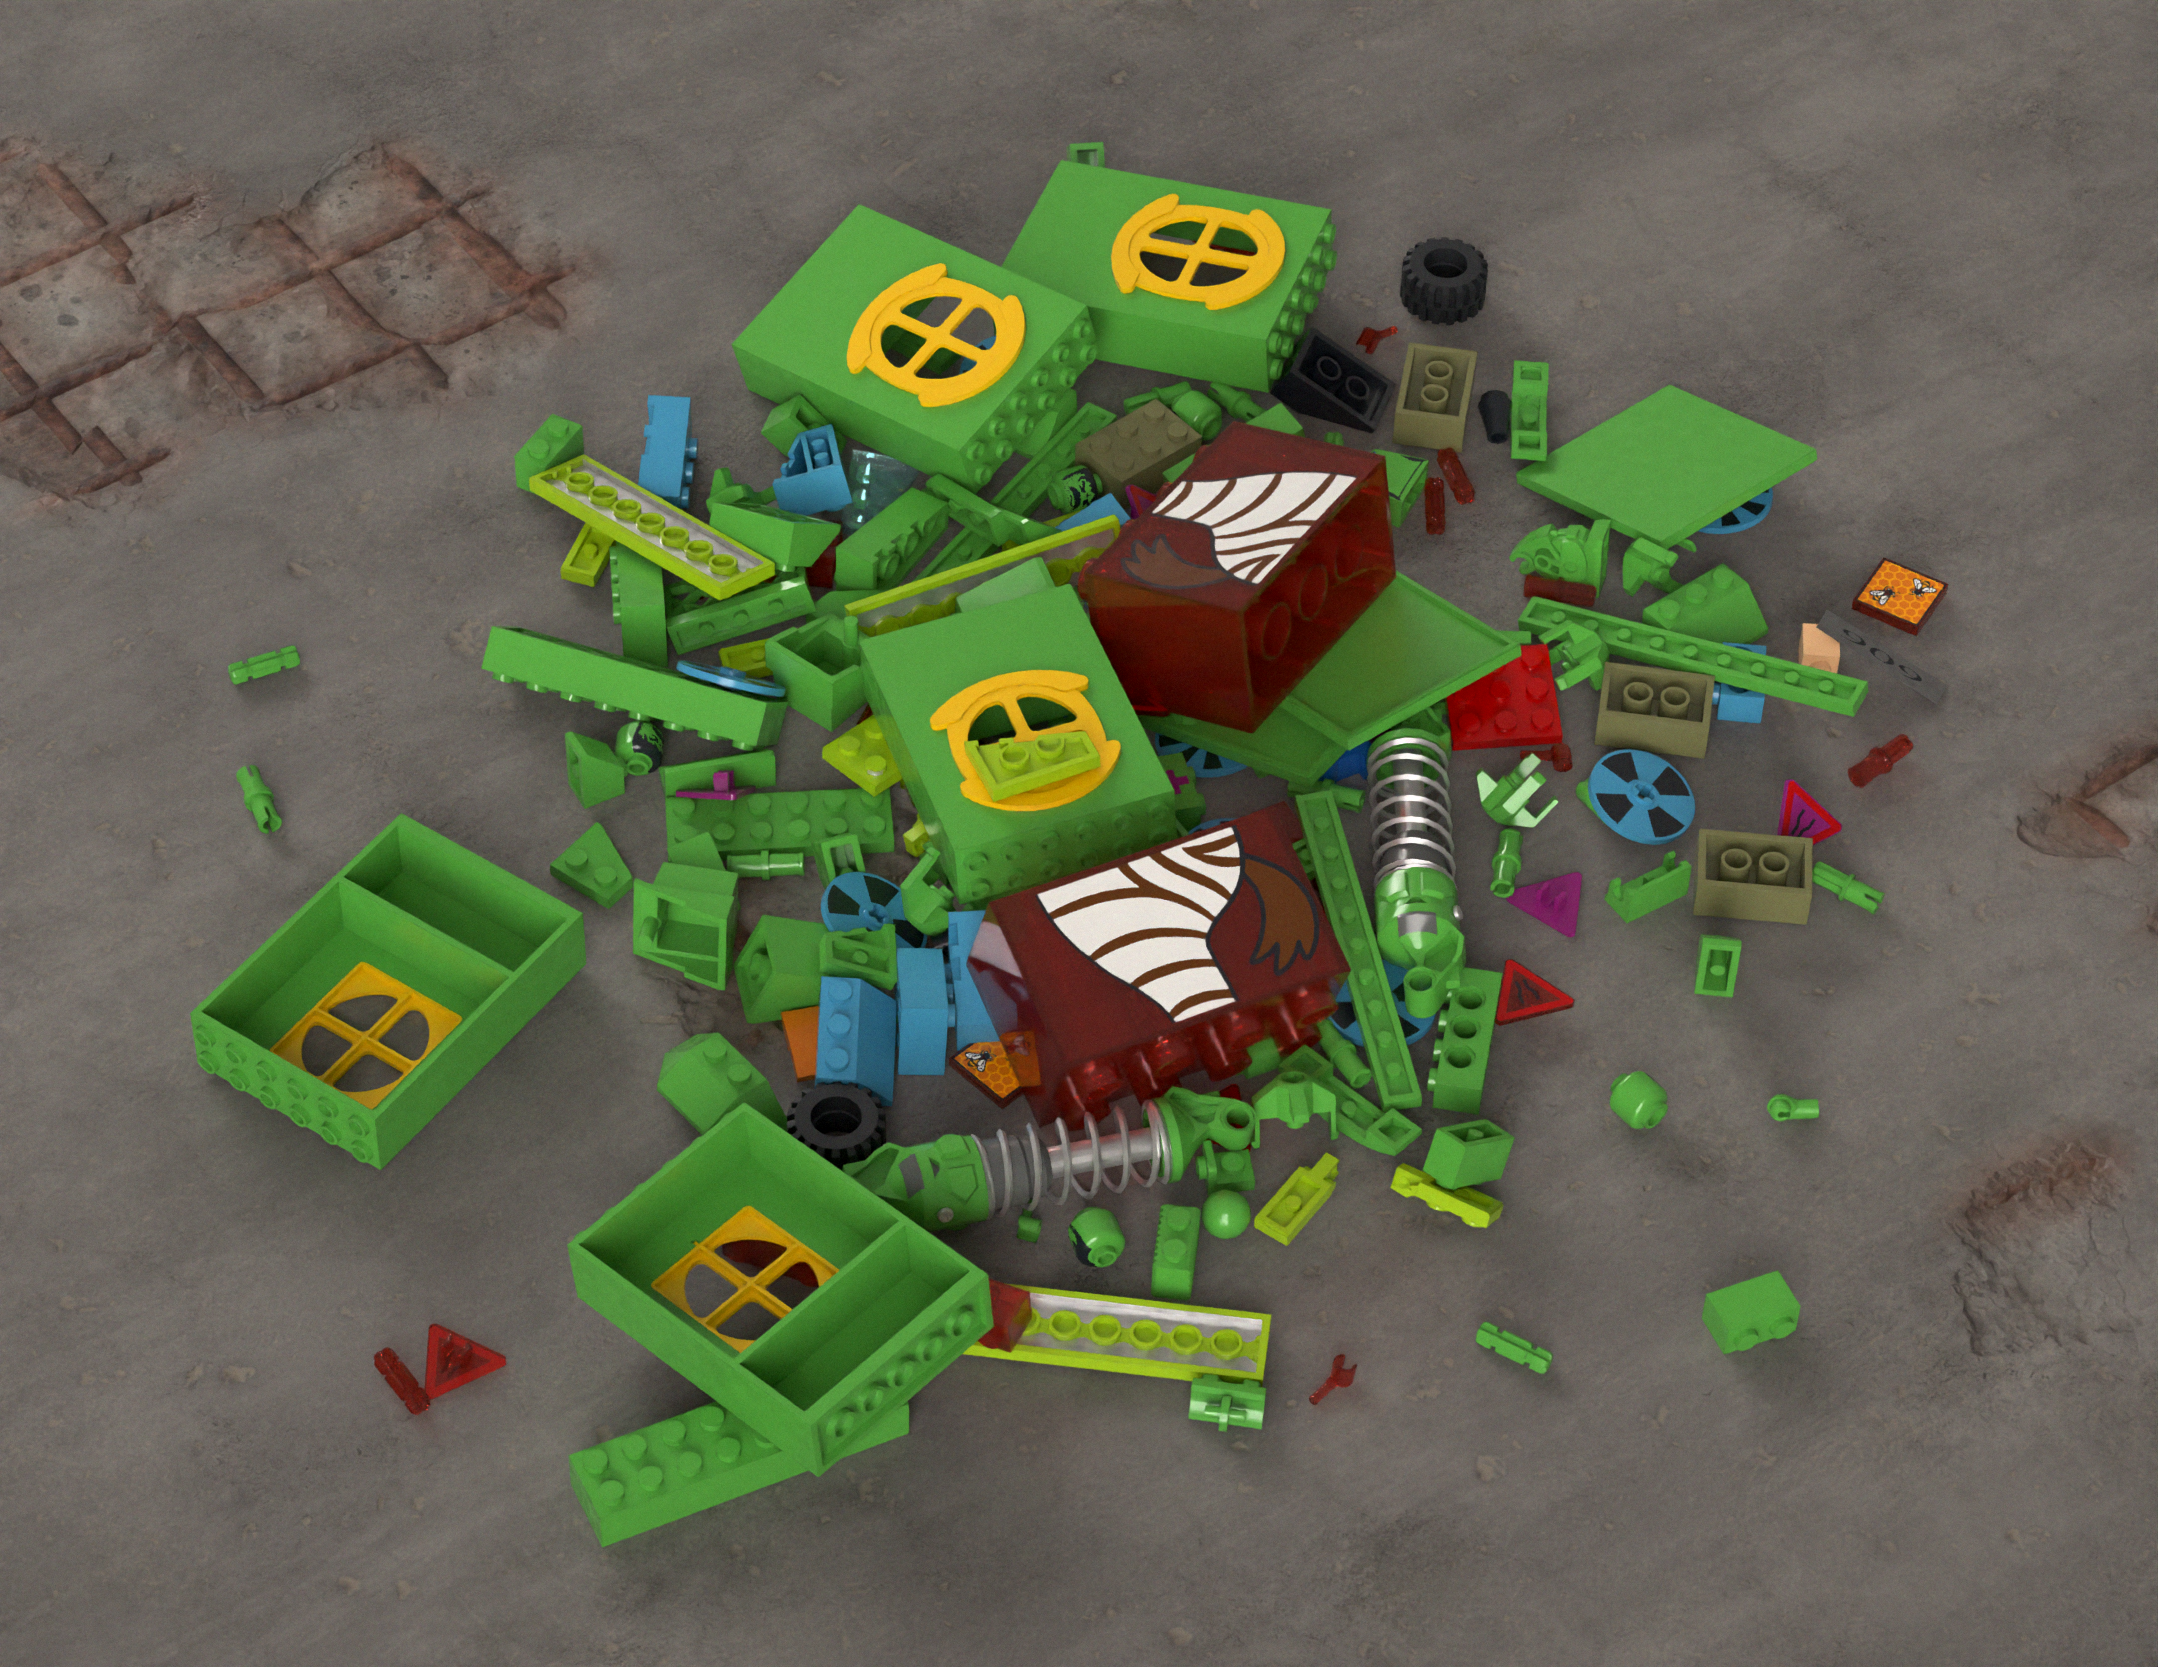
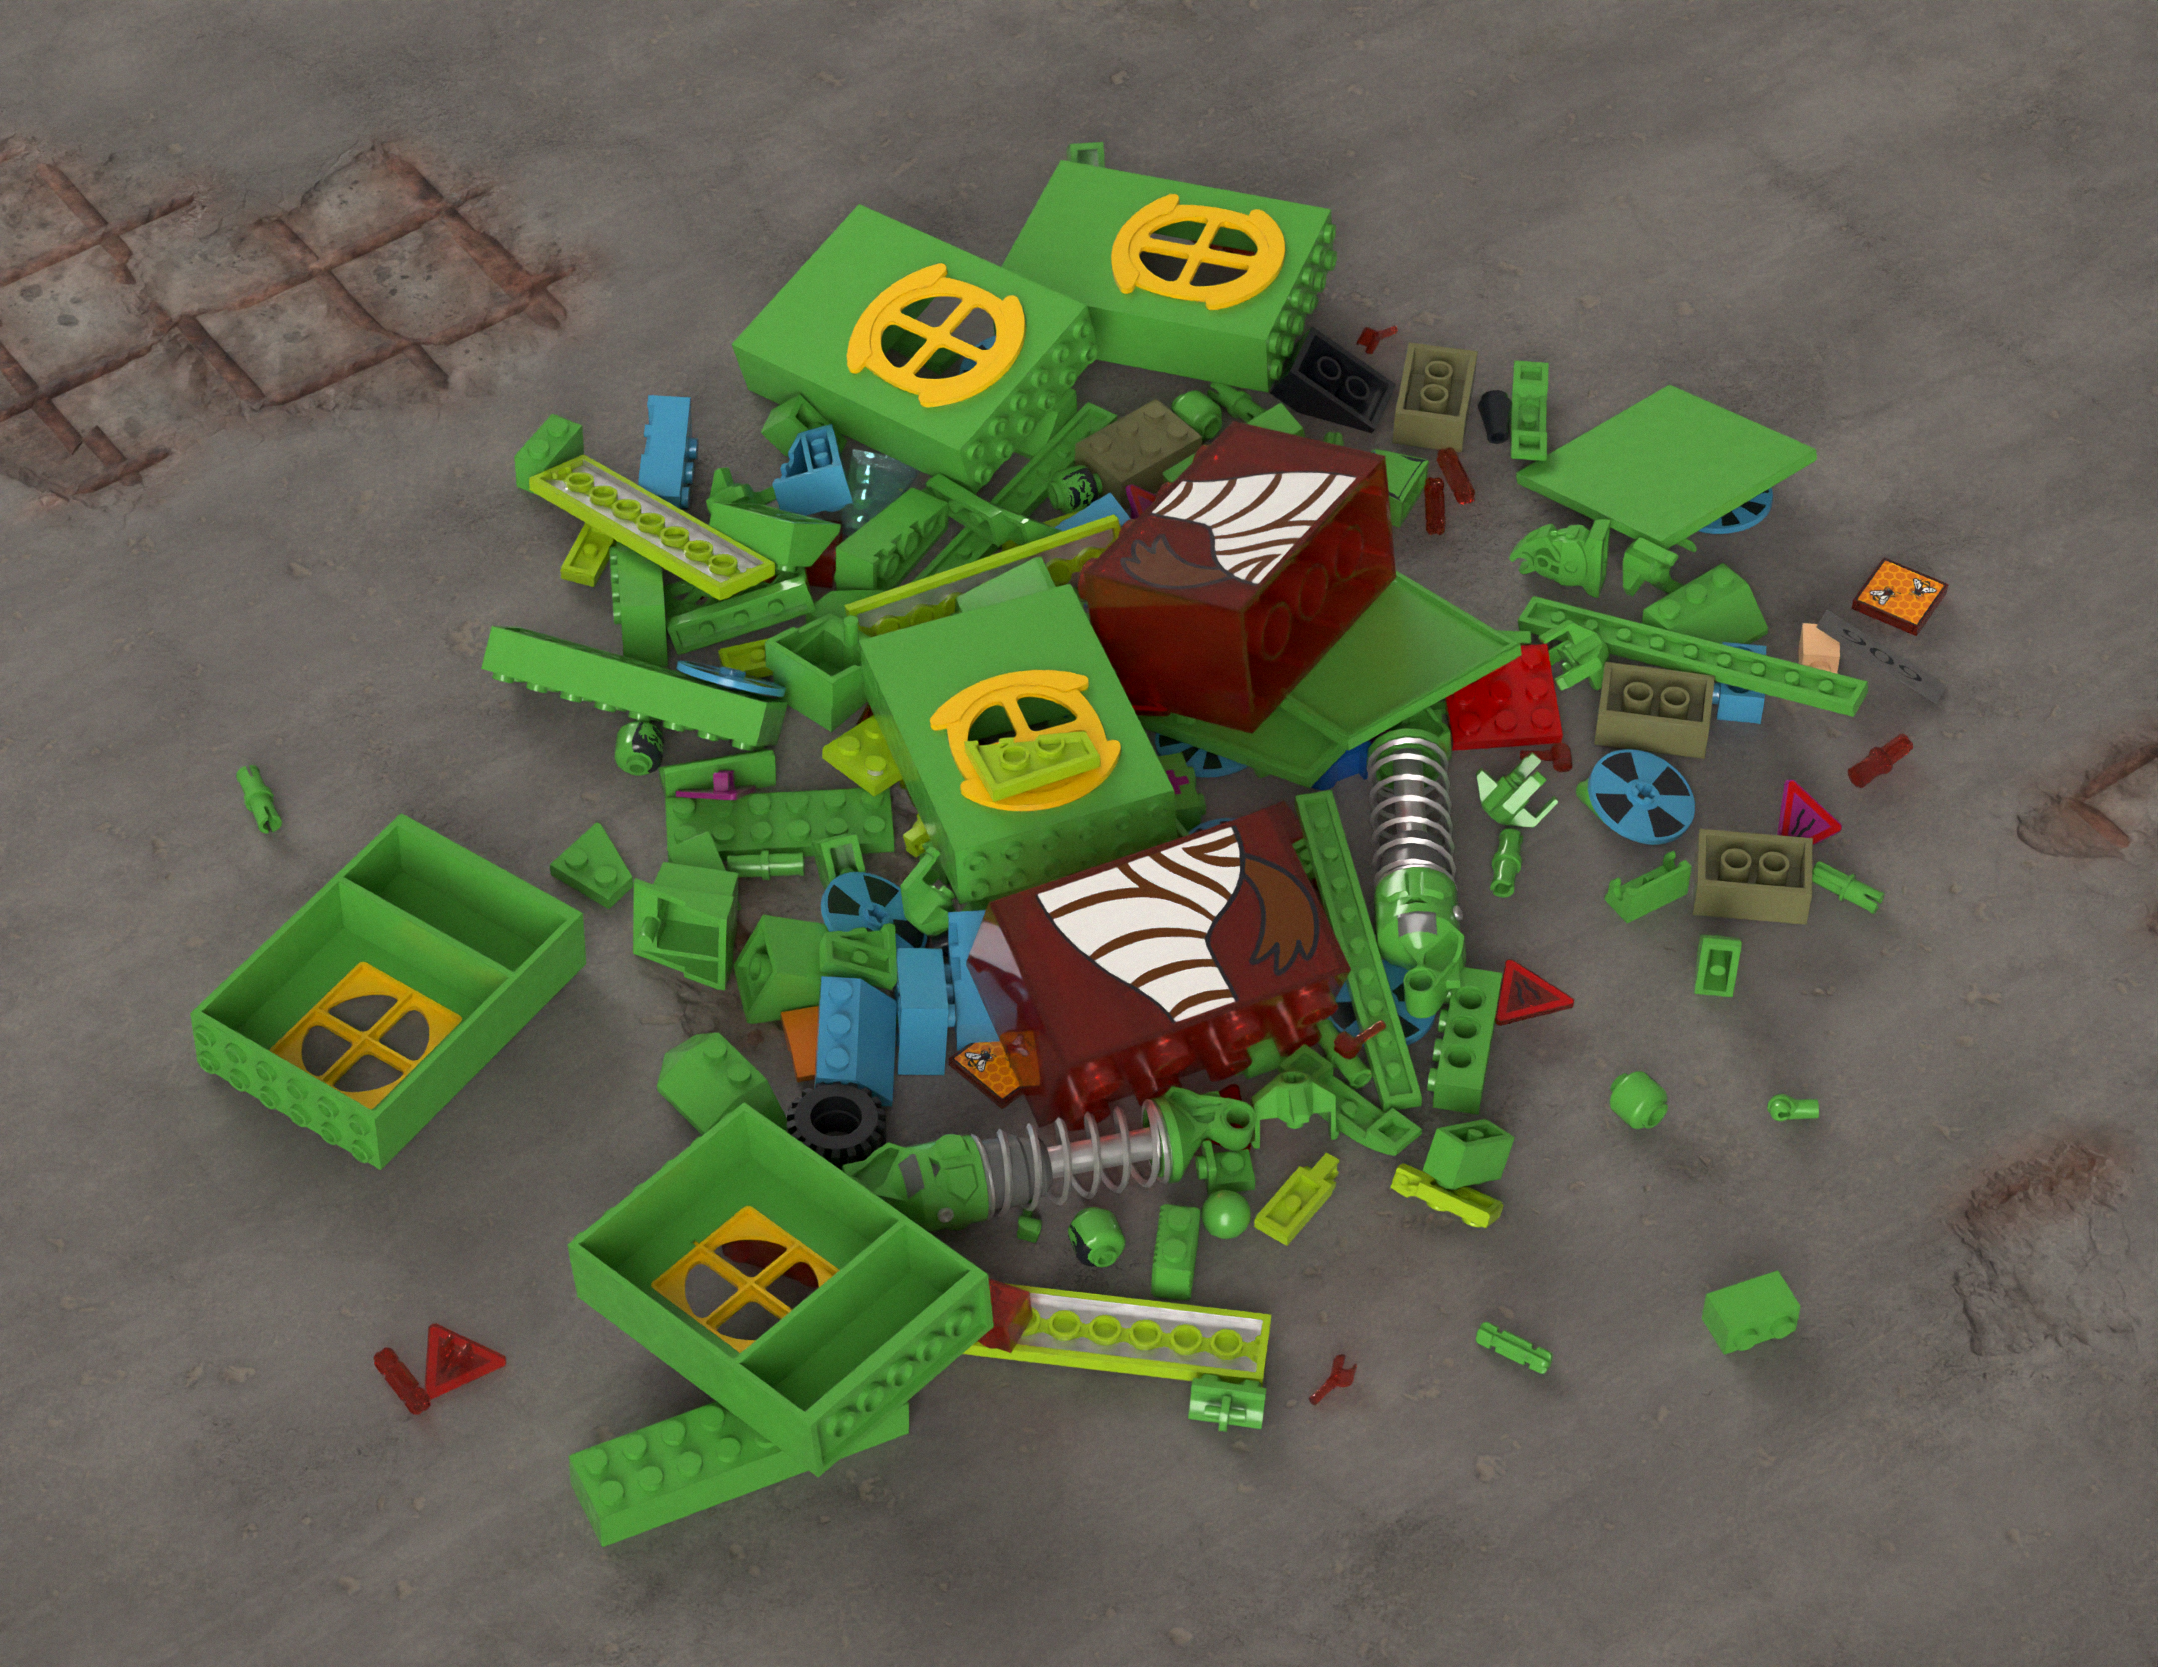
bright green axle [228,645,300,685] -> none
bright green slope [565,731,628,809] -> none
bright green axle [1123,381,1192,415] -> none
bright green pin [1287,778,1366,813] -> none
black tyre [1400,237,1488,325] -> none
magenta piece [1506,872,1582,937] -> none
clear red axle [1523,574,1597,607] -> none
none -> clear red hand [1334,1020,1386,1060]

